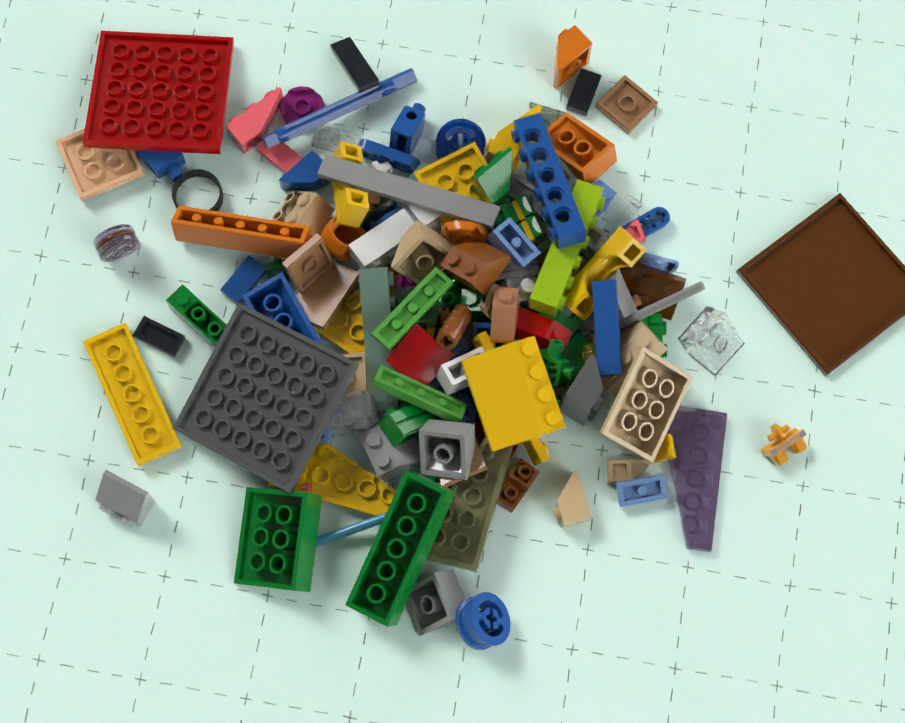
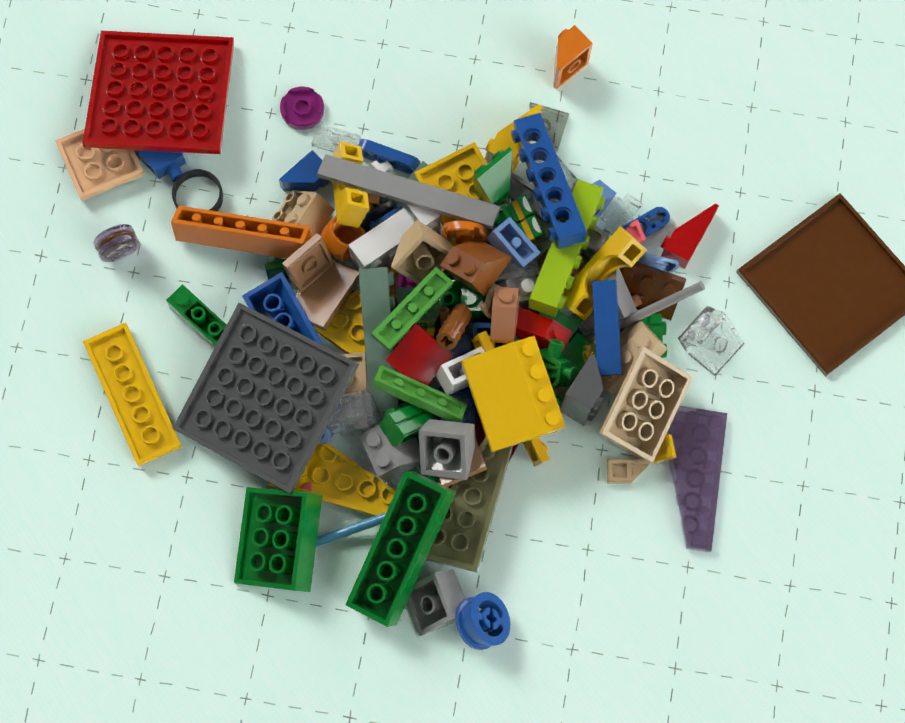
light grey slope [95,470,155,527] -> none
black tile [132,316,186,358] -> none
blue tile [220,255,266,304] -> none
coral slope [226,87,283,154] -> none
coral tile [256,141,302,174] -> none
piece [262,68,417,148] -> none
black tile [330,37,379,93] -> none
blue torso [389,103,426,155] -> none
clear blue wheel [436,119,486,160] -> none
dark orange slope [497,458,540,513] -> none
orange slope [547,112,617,184] -> none
tan slope [553,471,591,528] -> none
black tile [566,68,602,116] -> none
medium nougat tile [595,75,658,135] -> none
medium blue plate [615,474,667,507] -> none
light orange hips [760,423,807,466] -> none
none -> red slope [660,203,719,269]

